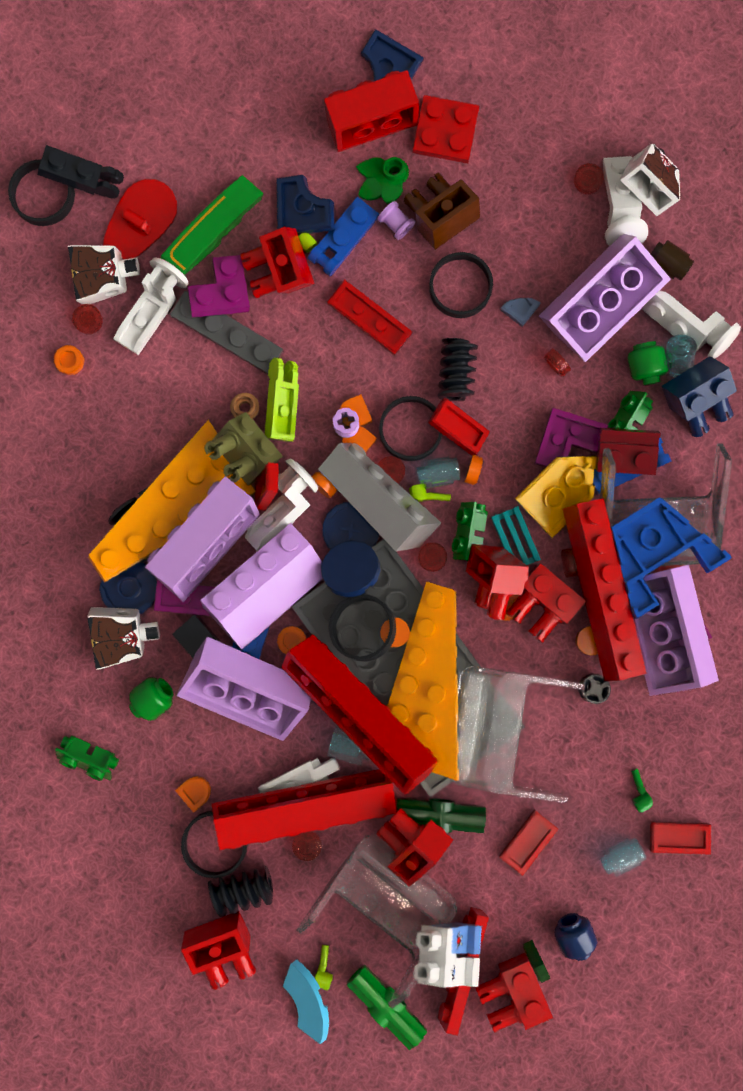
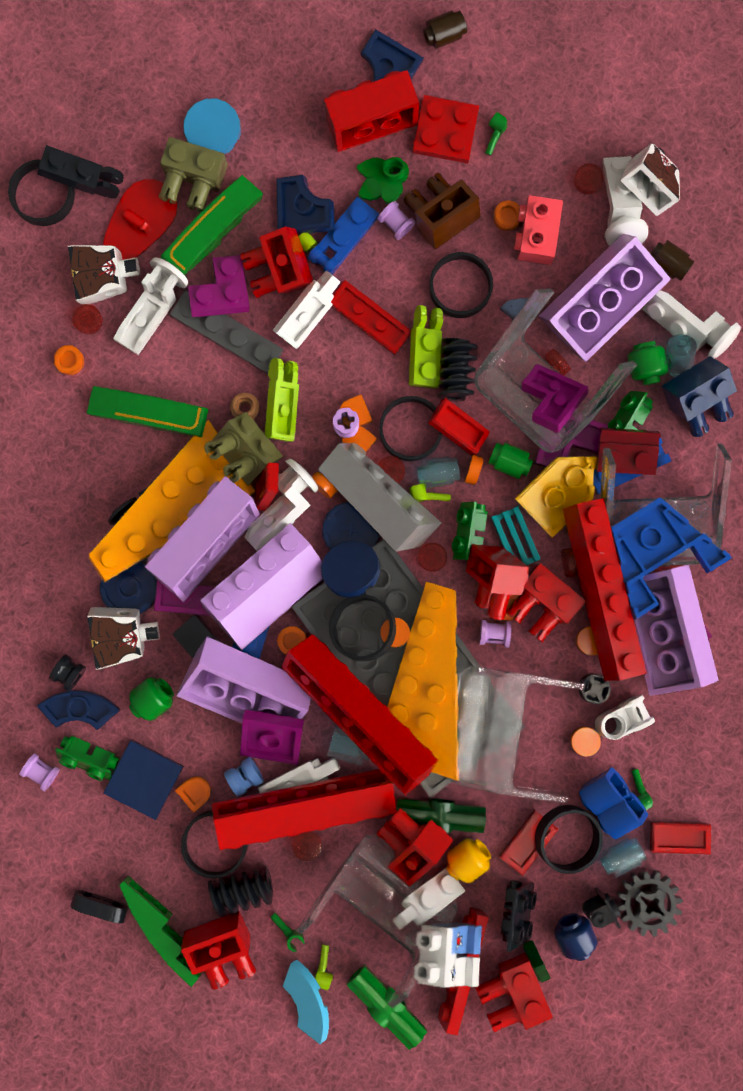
none -> lavender bush [19,753,60,791]
none -> dark blue tile [37,691,121,730]
none -> black wheel [49,654,86,691]
none -> black beam [70,890,128,923]
none -> green slope [87,386,209,437]
none -> dark blue tile [104,740,184,820]
none -> green slope [119,876,202,987]
none -> olive brick [158,137,228,212]
none -> dark azure tile [184,98,241,154]
none -> medium blue wheel [224,757,264,797]
none -> magenta plate [240,710,304,765]
none -> green hand [270,913,305,952]
none -> white hinge [273,271,340,349]
none -> white hinge [393,868,465,930]
none -> lime hinge [409,305,443,389]
none -> dark brown brick [423,10,467,49]
none -> yellow head [446,838,491,884]
none -> clear windscreen [474,288,637,453]
none -> lavender bush [479,620,511,648]
none -> green hand [485,112,507,156]
none -> green brick [488,442,533,479]
none -> orange tile [493,200,521,231]
none -> black hinge [500,880,537,952]
none -> coral brick [514,195,563,265]
none -> magenta plate [521,364,588,433]
none -> black tyre [535,805,603,874]
none -> orange tile [570,726,601,757]
none -> blue brick [579,767,648,840]
none -> black hinge [582,887,621,929]
none -> white piece [595,694,655,740]
none -> dark grey gear [616,869,683,937]

